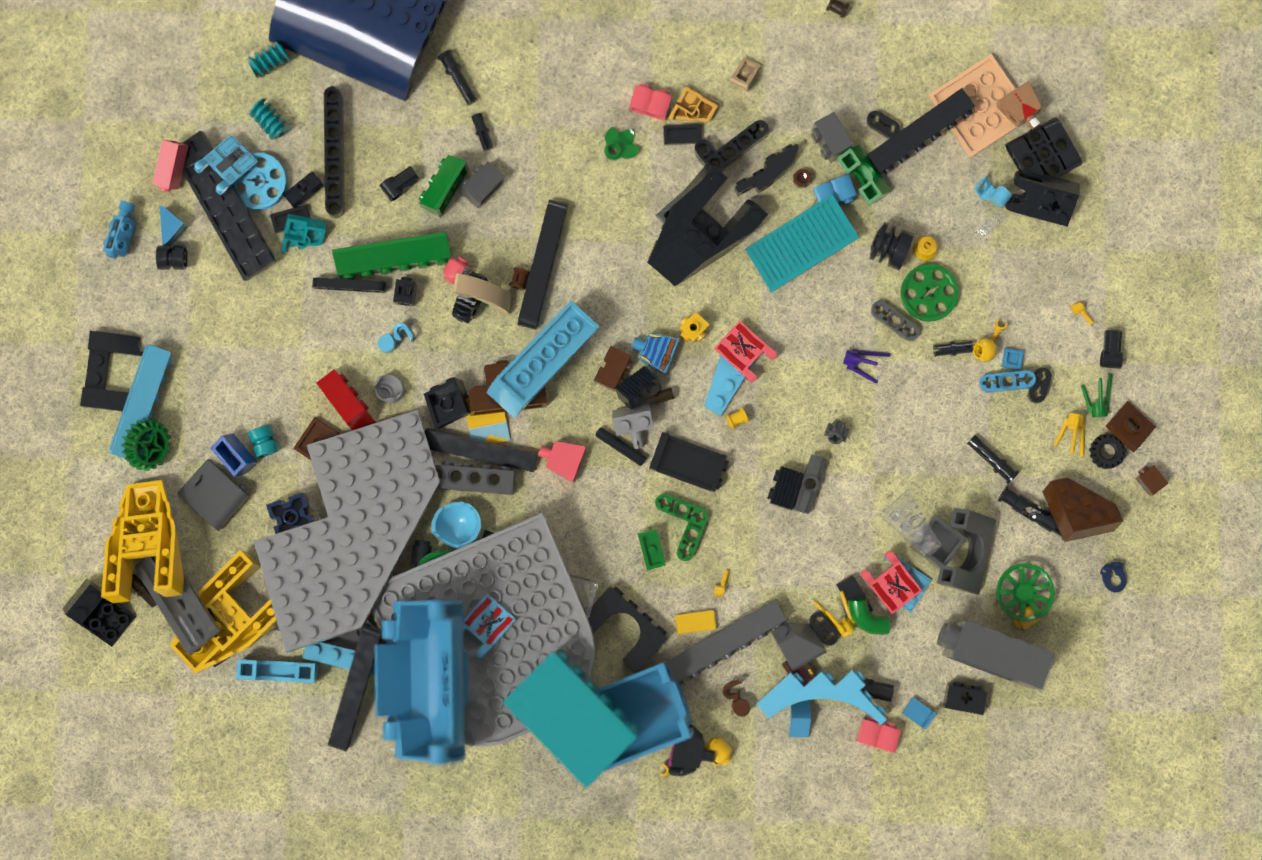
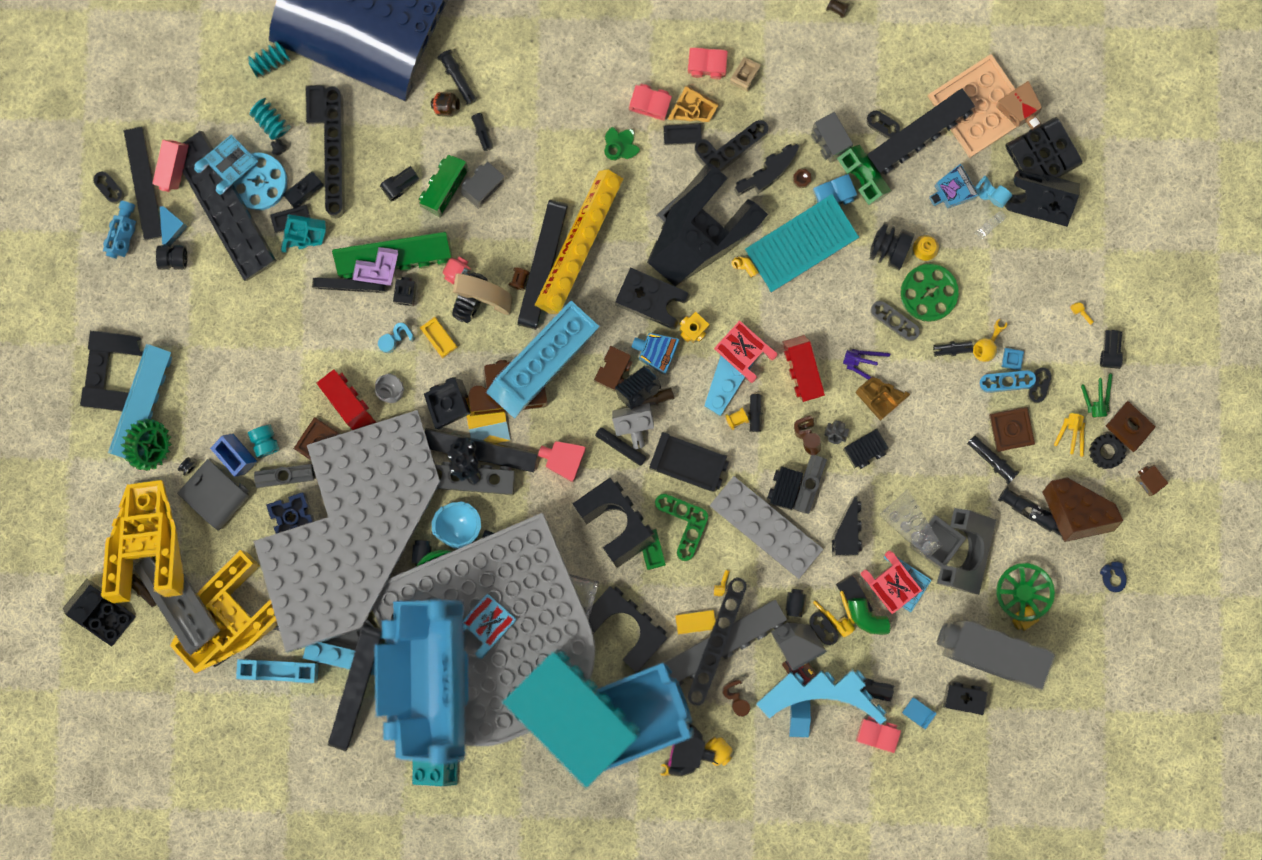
none -> black beam [93,171,124,204]
none -> black tile [123,127,162,241]
none -> black bush [178,457,196,476]
none -> dark grey piece [254,464,314,488]
none -> black piece [271,139,287,155]
none -> black tile [306,85,325,124]
none -> lavender plate [353,247,398,285]
none -> teal bracket [412,761,458,786]
none -> yellow tile [420,317,458,359]
none -> dark brown head [431,92,460,117]
none -> black brick [447,437,480,484]
none -> yellow brick [535,169,623,314]
none -> black arch [572,478,655,568]
none -> black brick [615,267,690,329]
none -> coral brick [688,48,728,79]
none -> black beam [688,578,747,706]
none -> light grey plate [710,476,823,579]
none -> yellow arm [731,257,759,278]
none -> black axle [748,394,763,432]
none -> red wedge [782,335,825,402]
none -> black brick [786,589,807,617]
none -> reddish brown leg [794,416,821,455]
none -> black slope [832,496,862,557]
none -> black brick [843,429,889,470]
none -> pearl gold slope [855,376,910,421]
none -> torso [929,164,979,209]
none -> reddish brown tile [989,407,1035,452]

